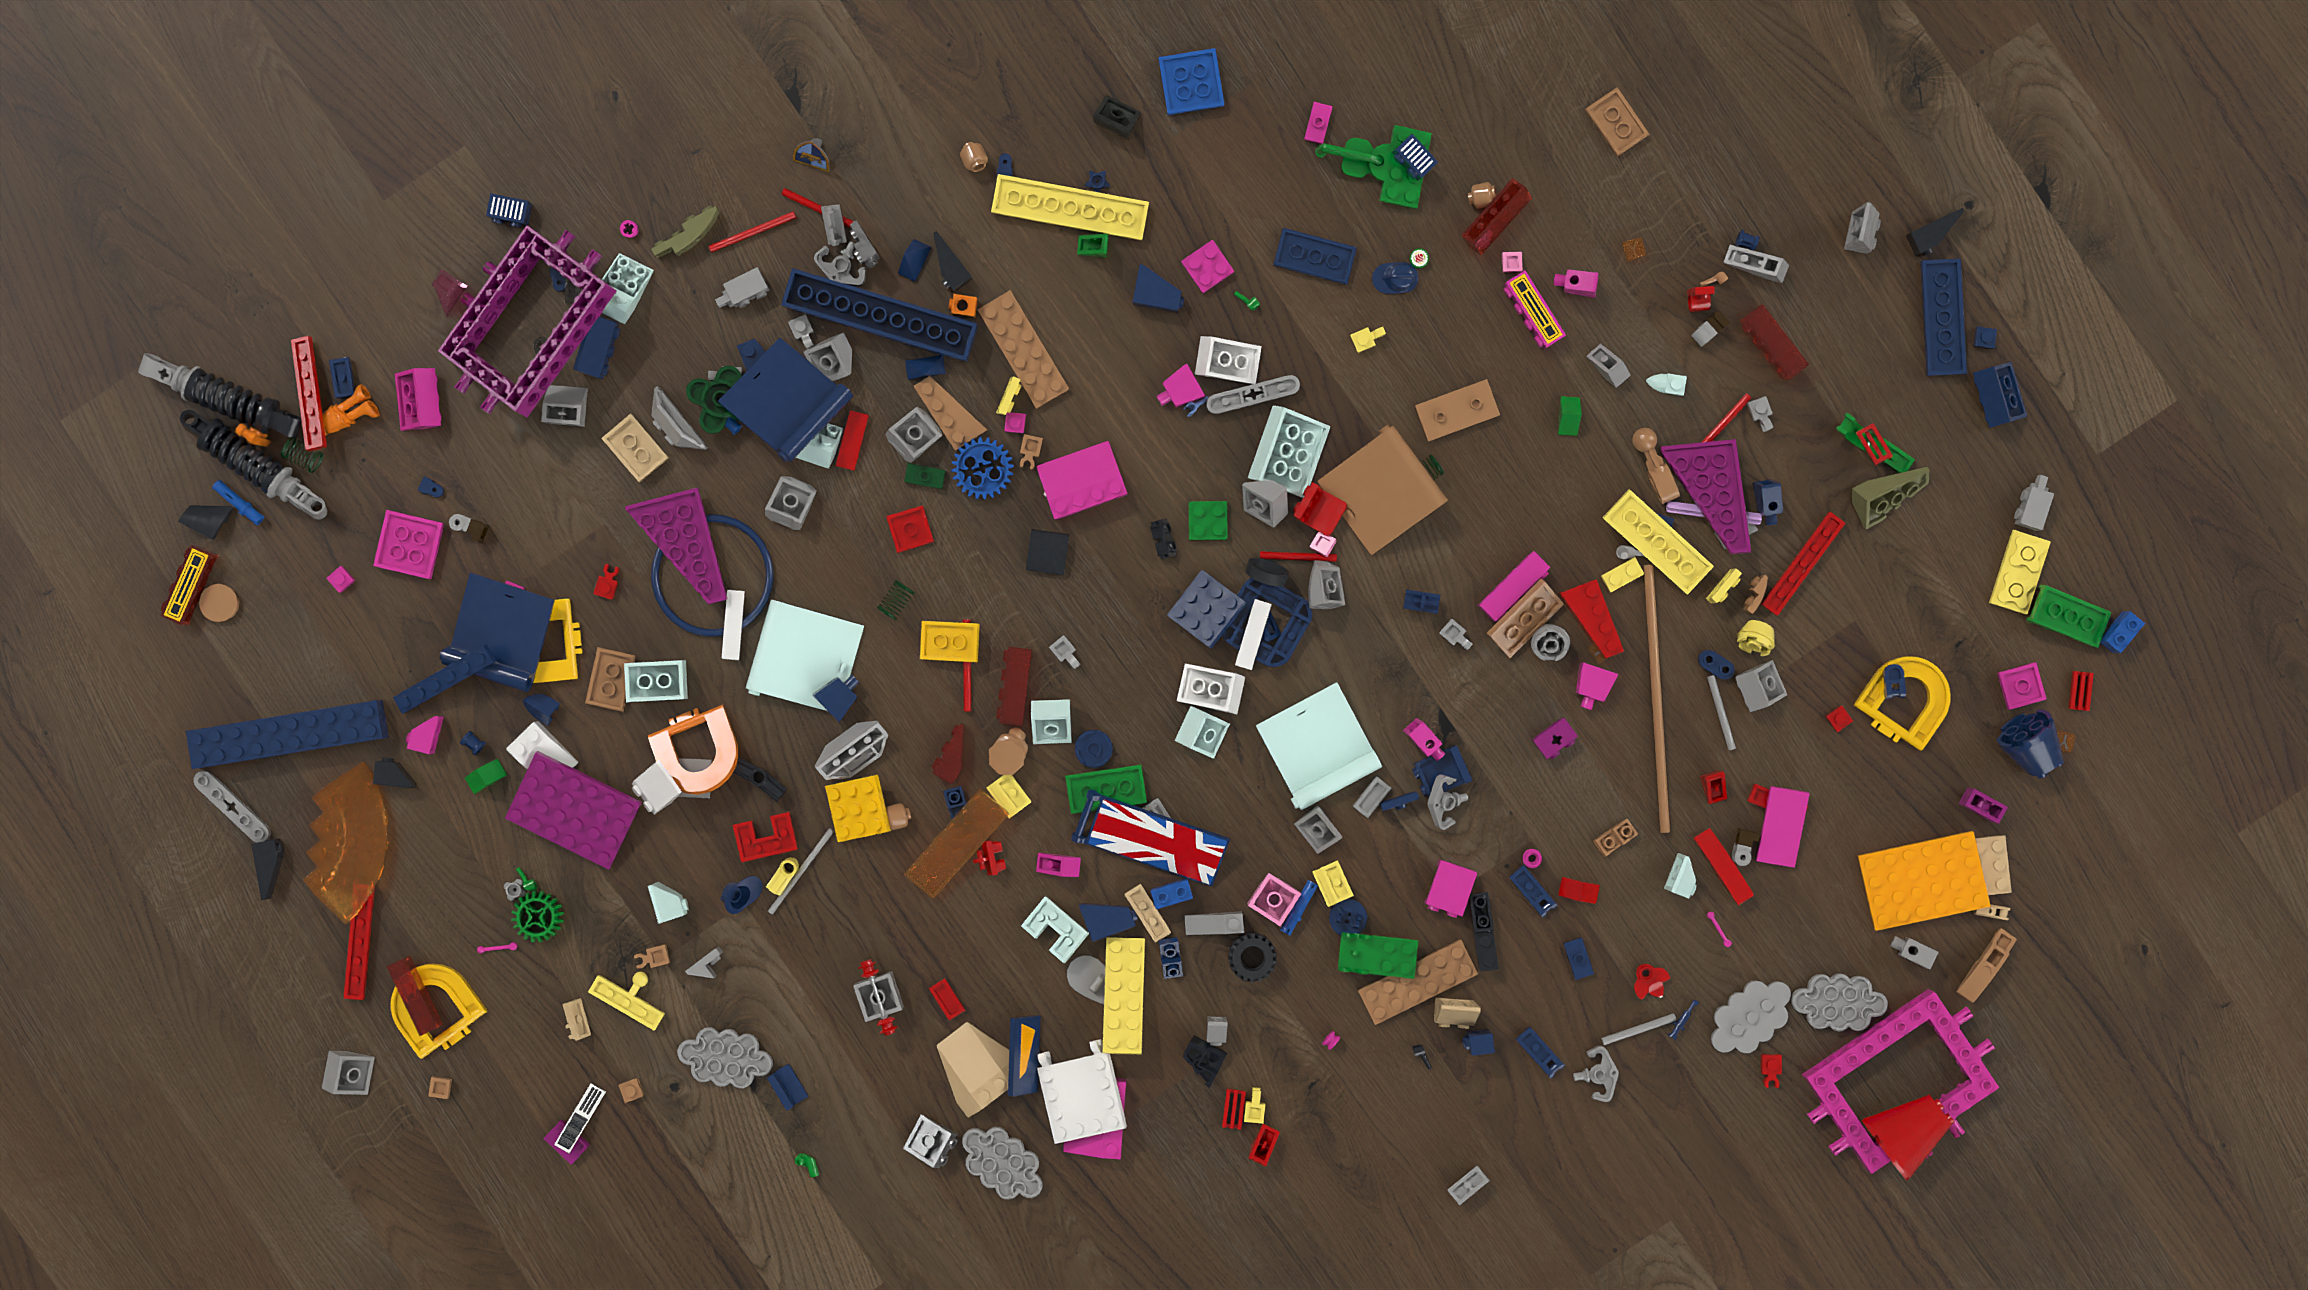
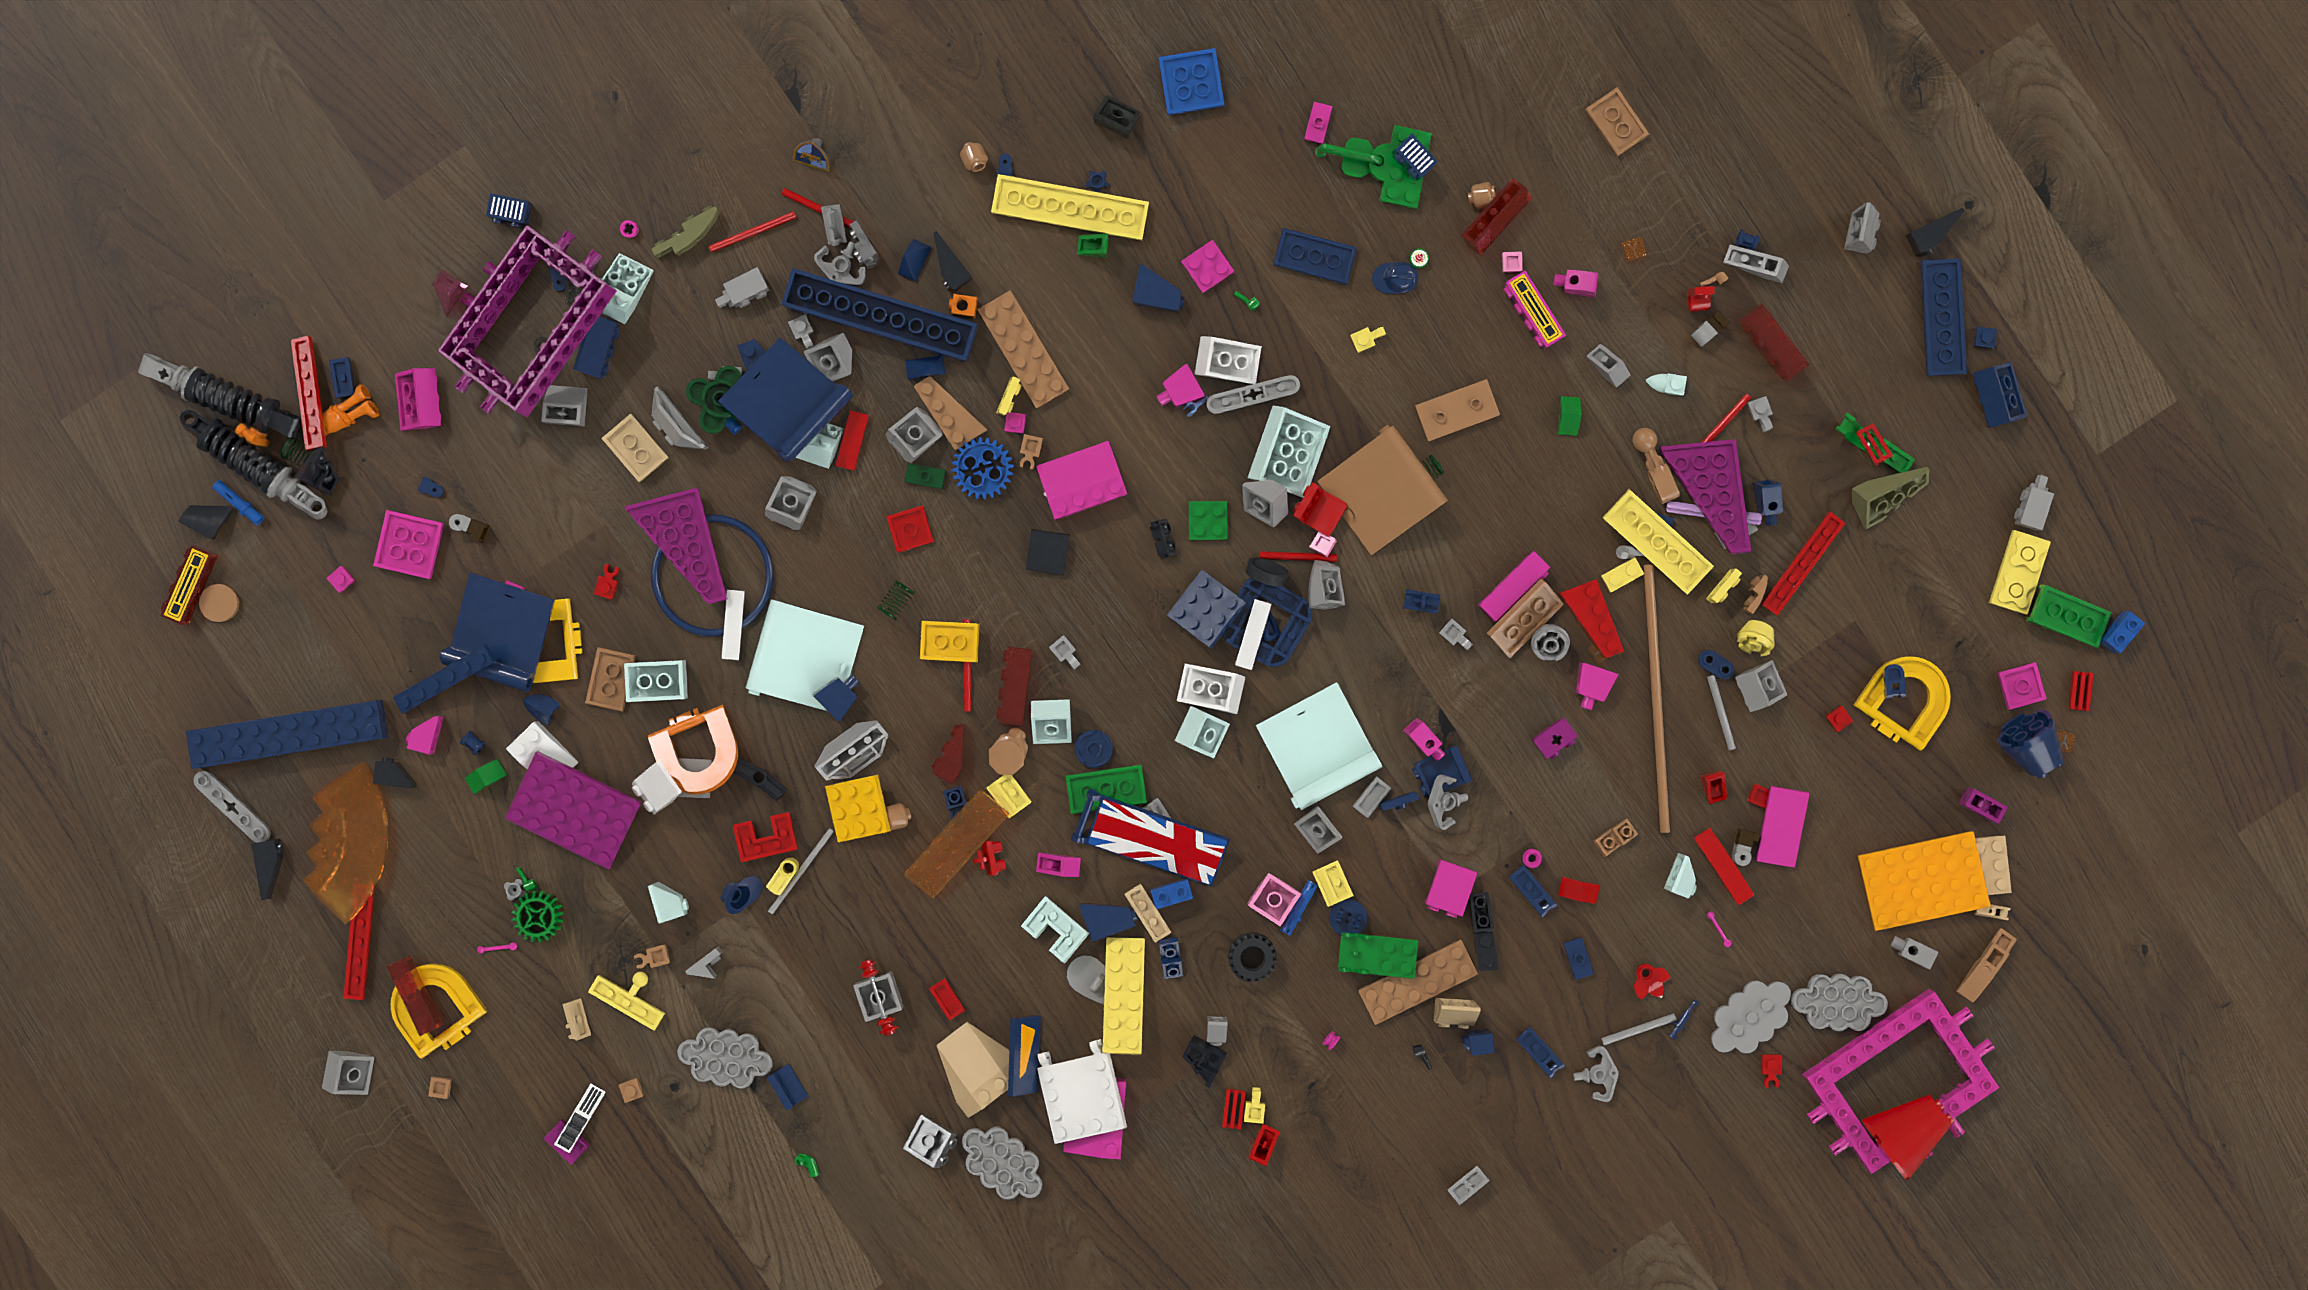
light grey slope [1185,911,1244,935] -> none
none -> black slope [295,447,340,496]

